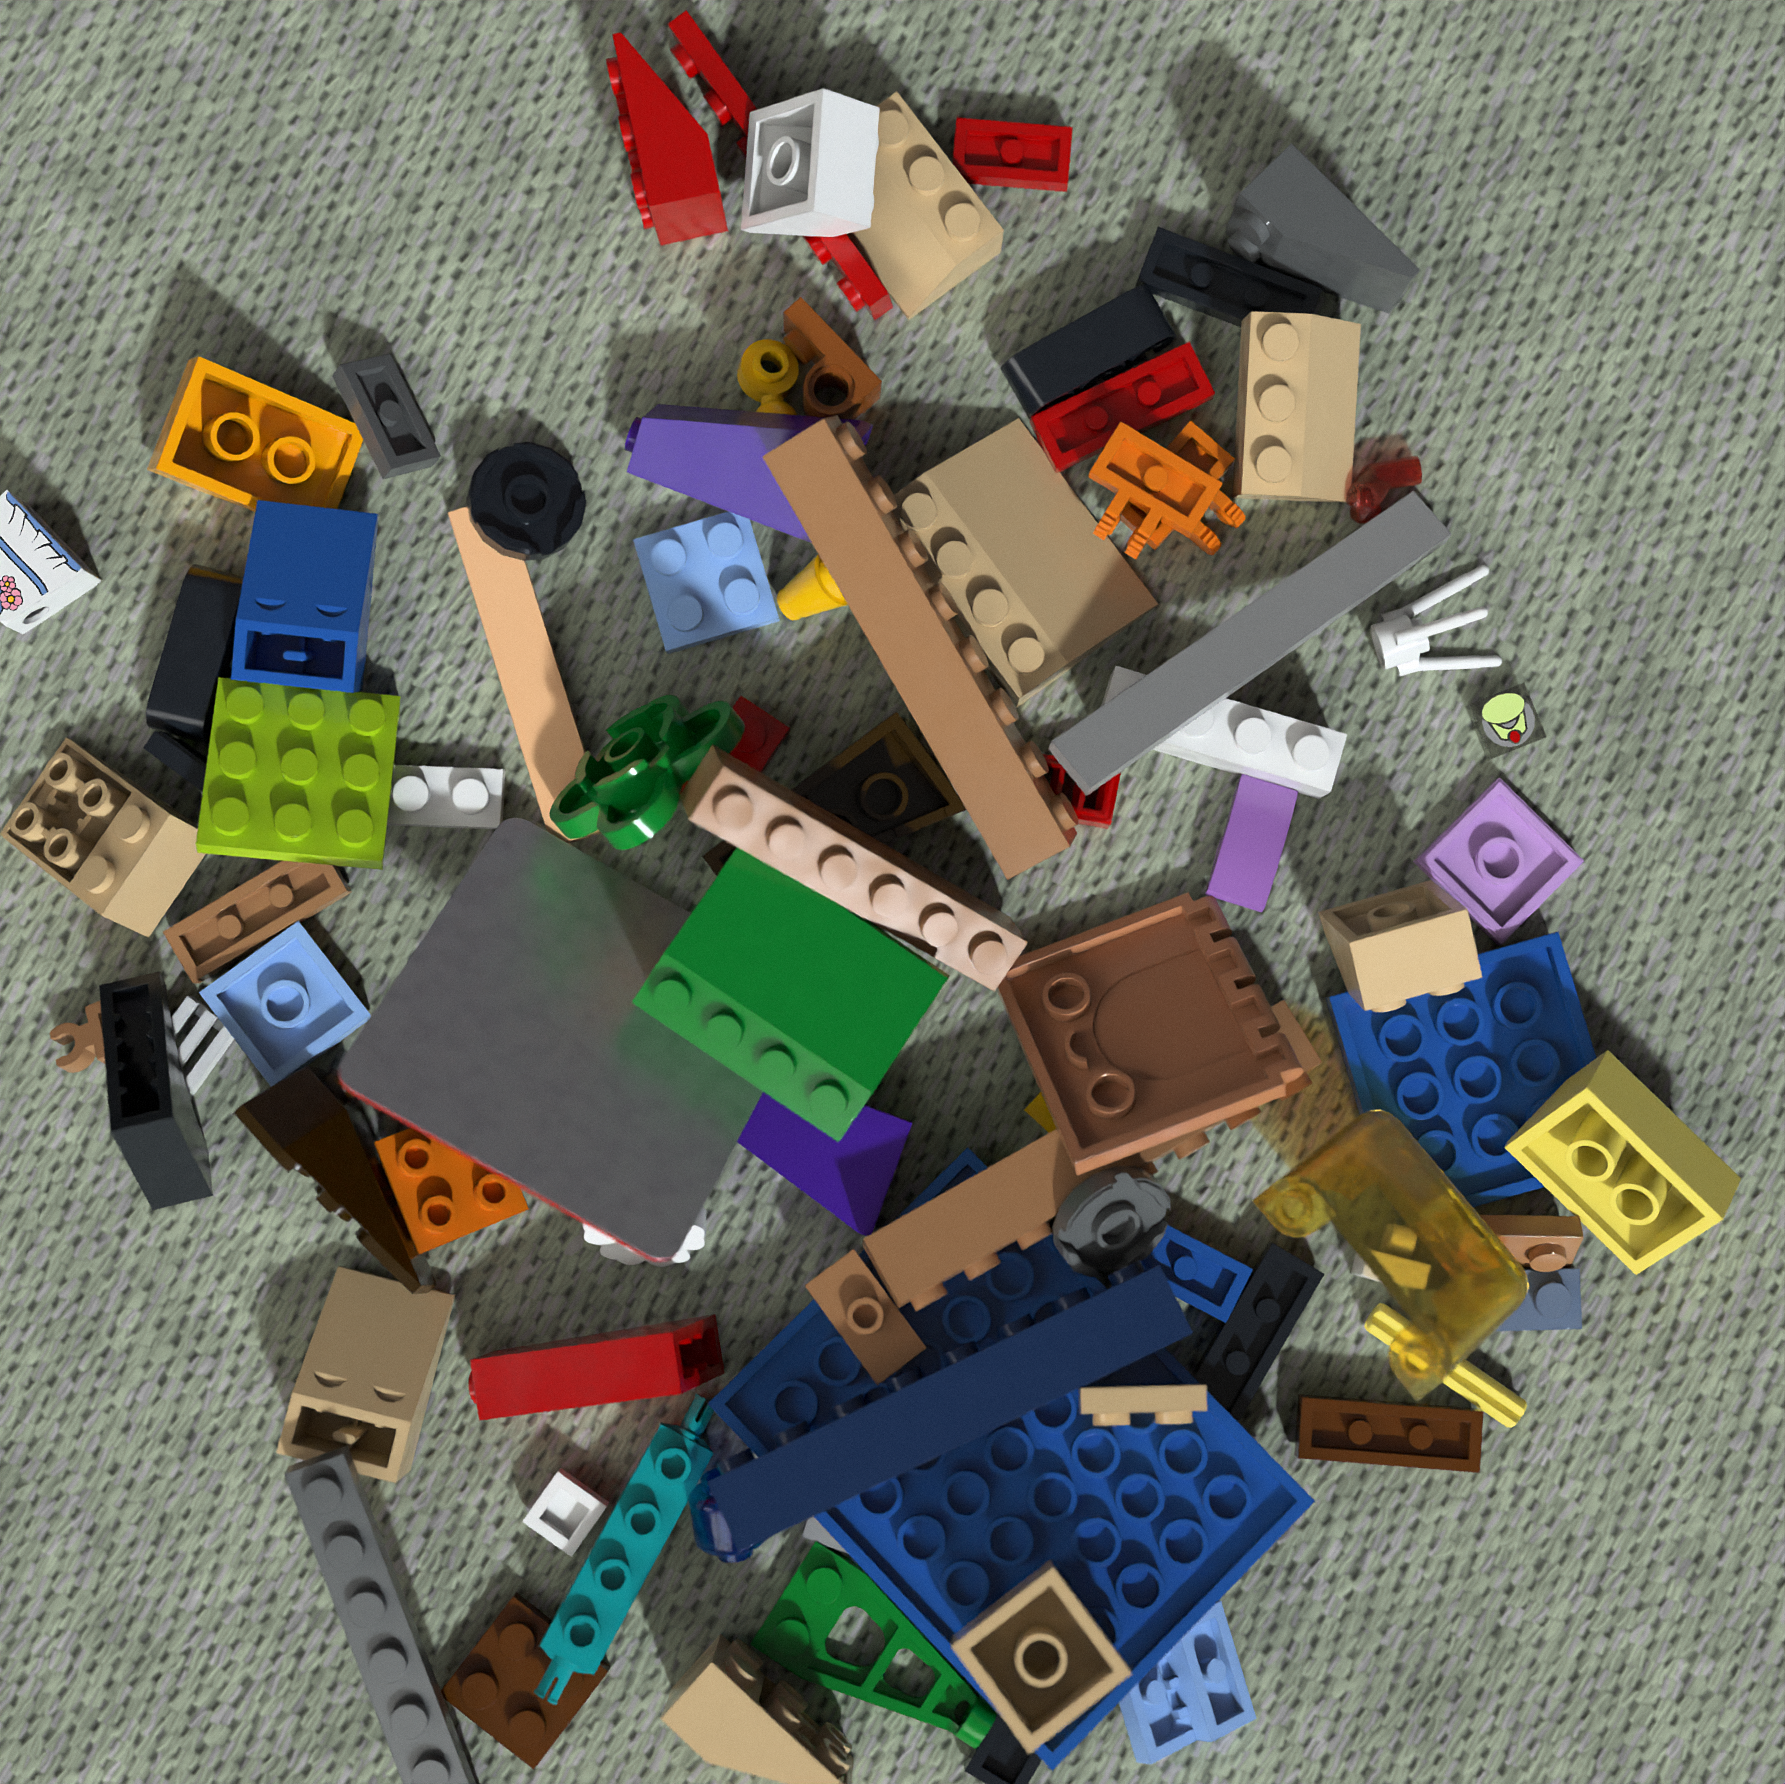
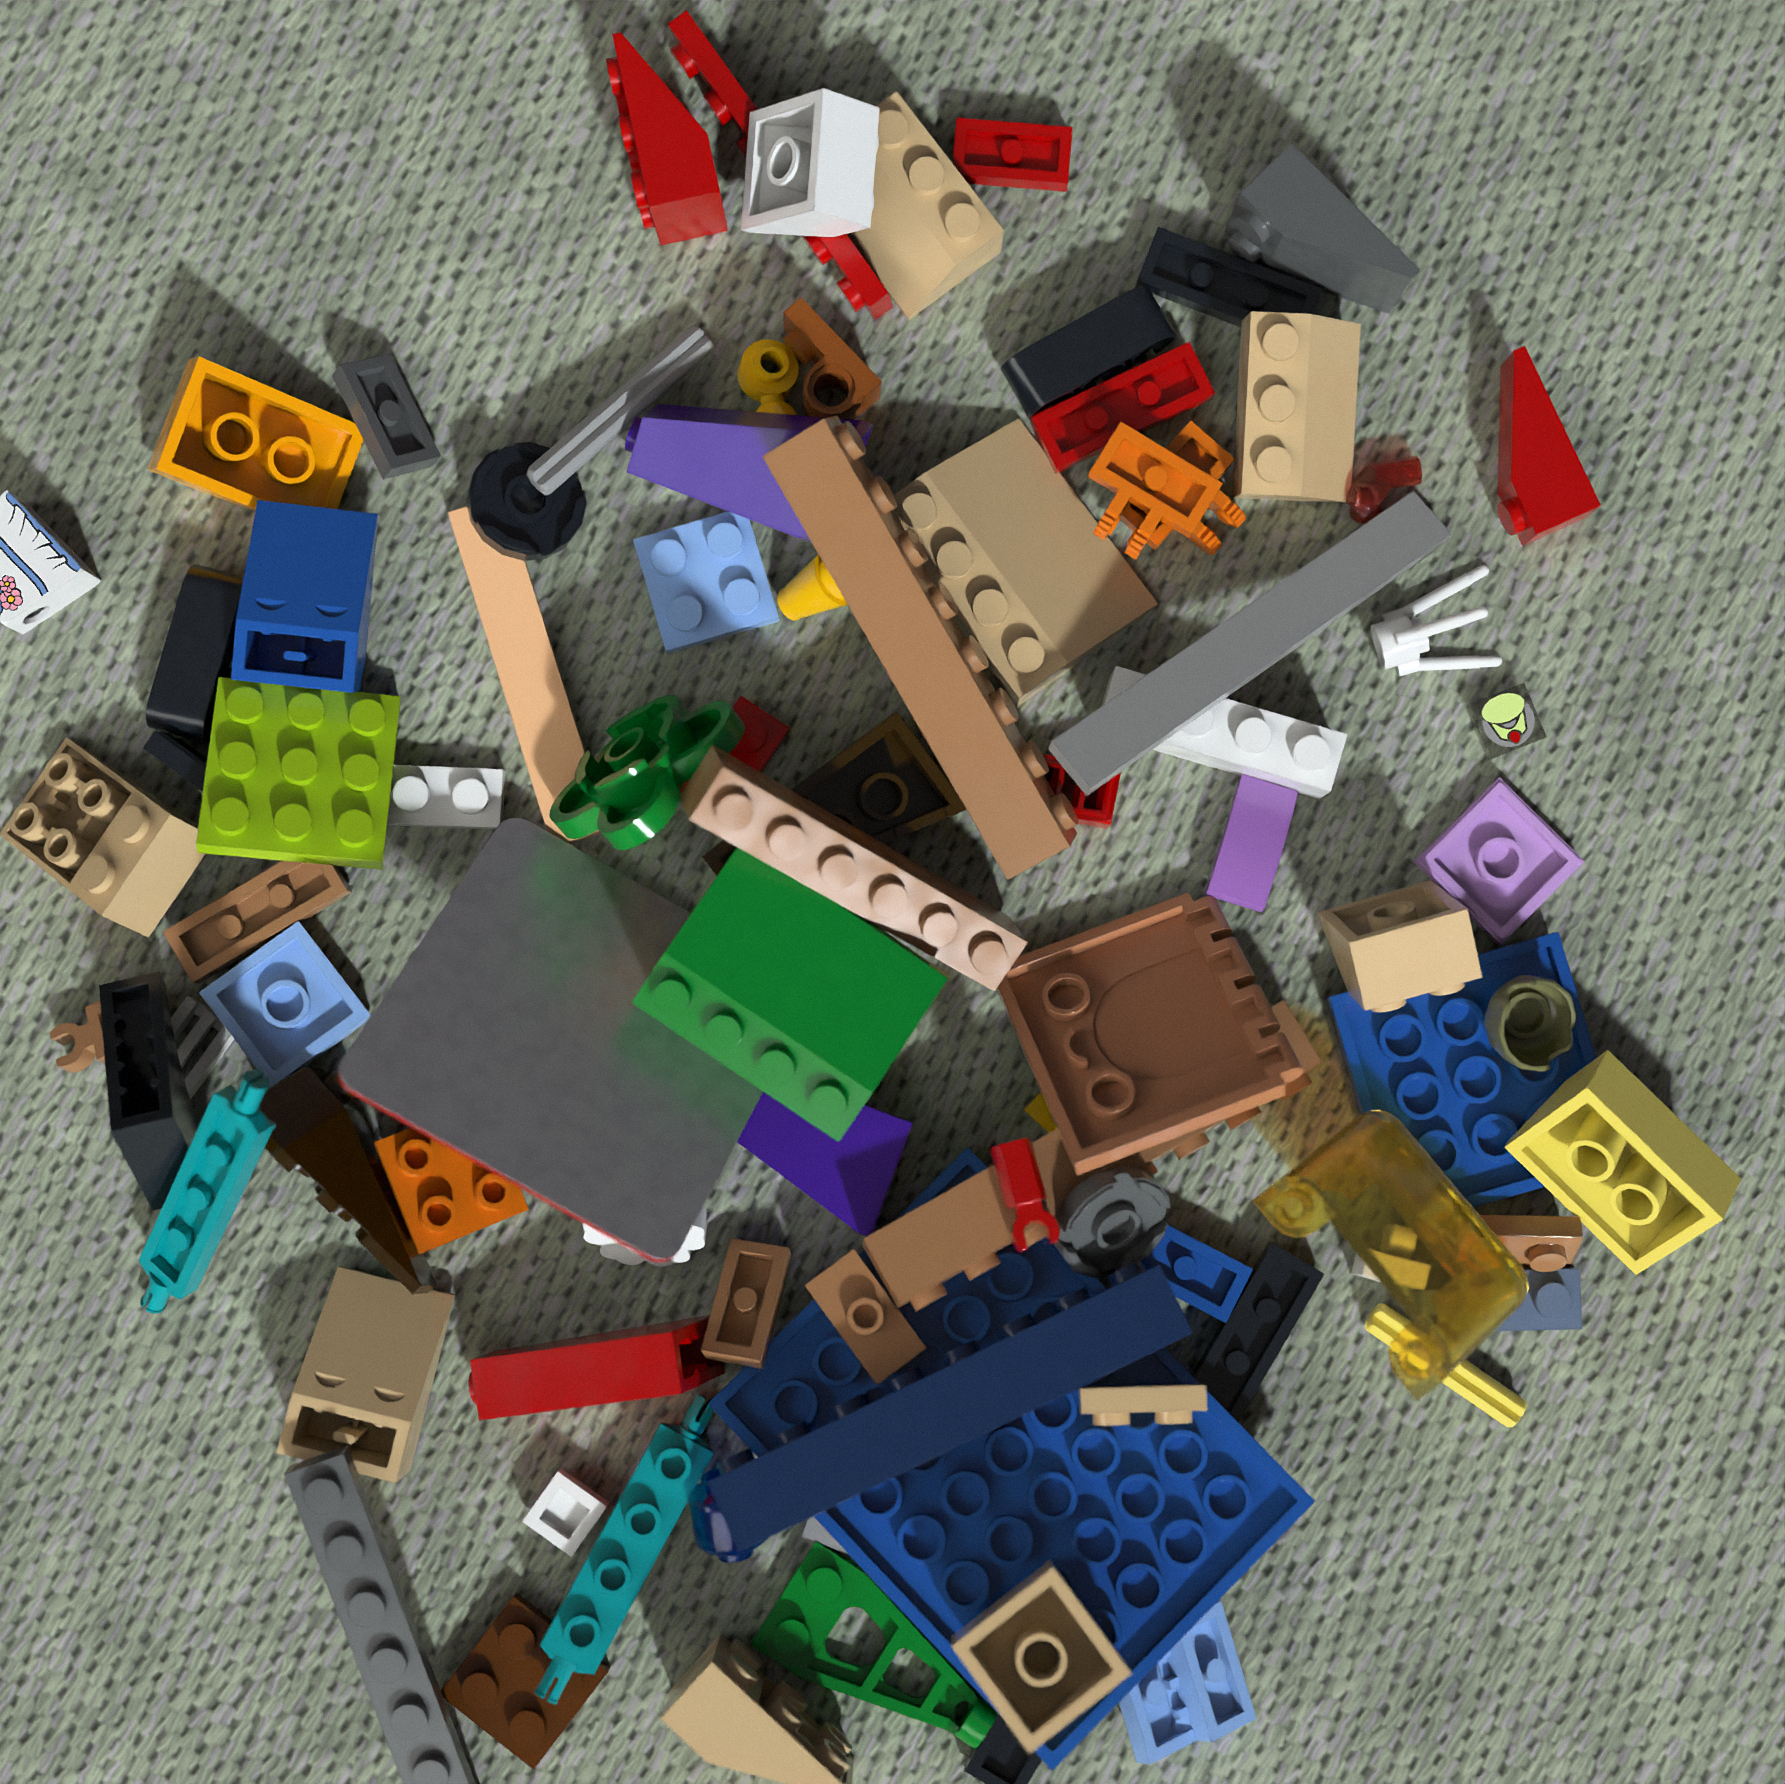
reddish brown plate [1294,1394,1484,1473] -> none
none -> teal plate [138,1069,275,1314]
none -> light grey axle [527,325,713,495]
none -> medium nougat plate [701,1238,792,1369]
none -> red bar [990,1138,1060,1253]
none -> olive hair [1483,975,1576,1072]
none -> red slope [1497,346,1601,546]

